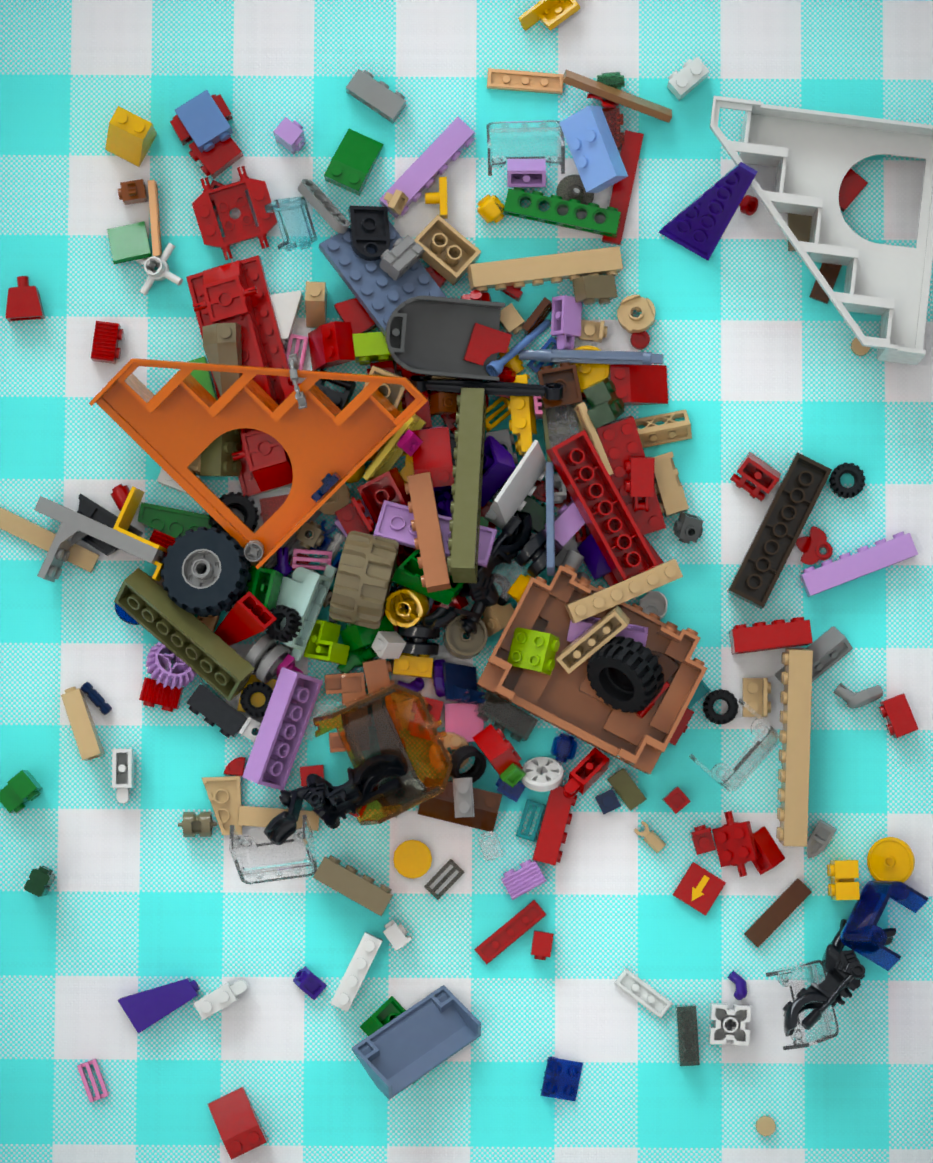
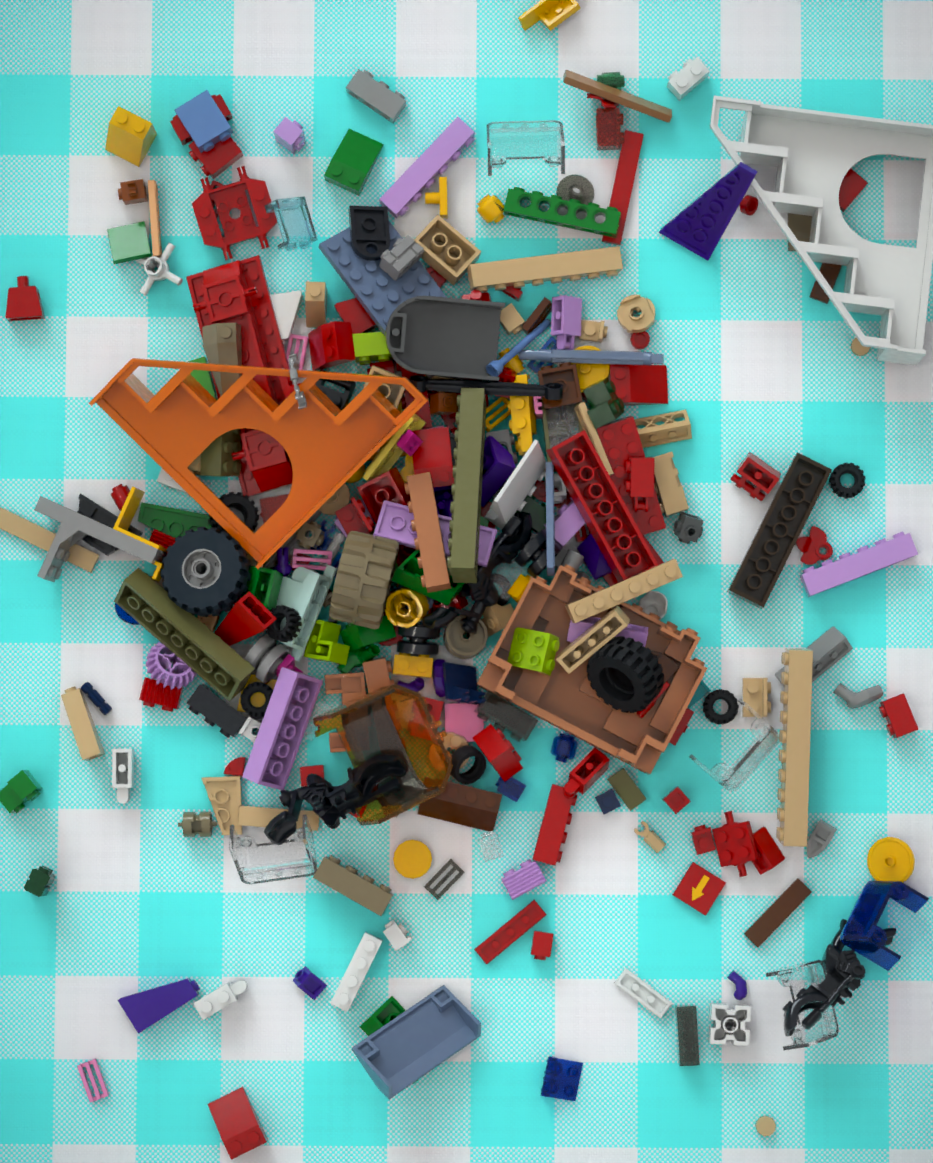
red brick [91,321,123,364] -> none
light grey wheel [244,540,264,562] -> none
light grey beam [298,179,350,234] -> none
clear blue plate [311,472,341,502] -> none
white brick [371,631,406,659] -> none
tan tile [383,189,409,215] -> none
light grey brick [453,777,475,818] -> none
red tile [463,323,512,366] -> none
light nougat tile [487,68,564,95] -> none
bright green tile [499,763,526,787] -> none
lavender brick [507,159,546,187] -> none
teal tile [516,799,546,842] -> none
white wheel [521,756,564,792] -> none
light blue brick [559,105,628,193] -> none
dark tan brick [572,275,618,305] -> none
red brick [729,617,813,655] -> none
yellow piece [827,860,860,900] -> none

